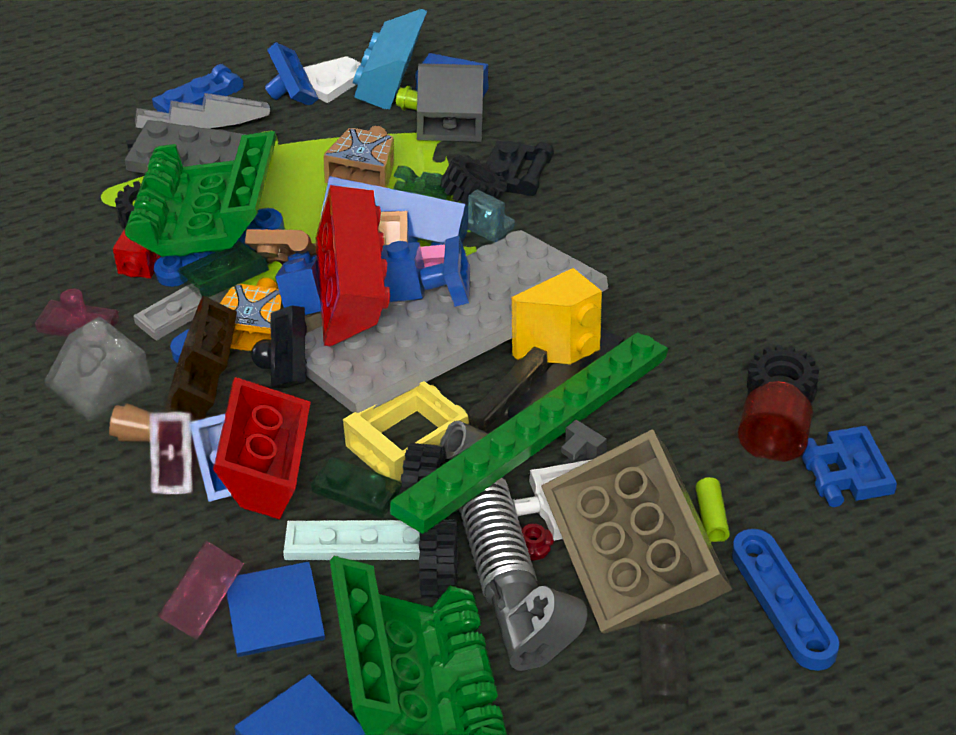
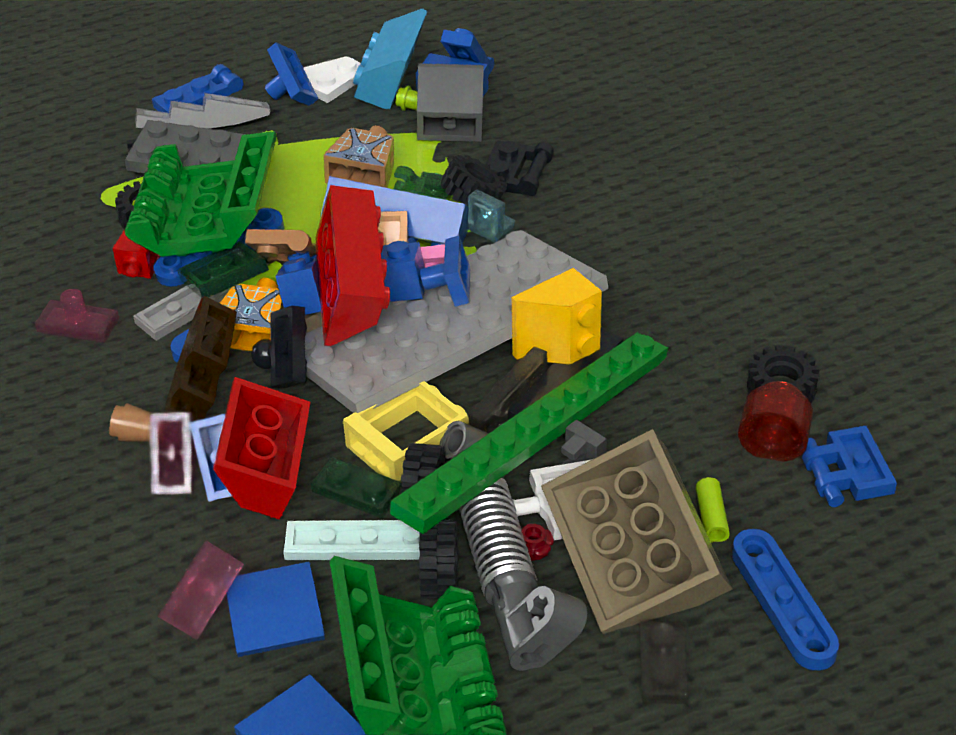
clear slope [45,316,152,421] -> none
none -> blue plate [441,28,494,75]

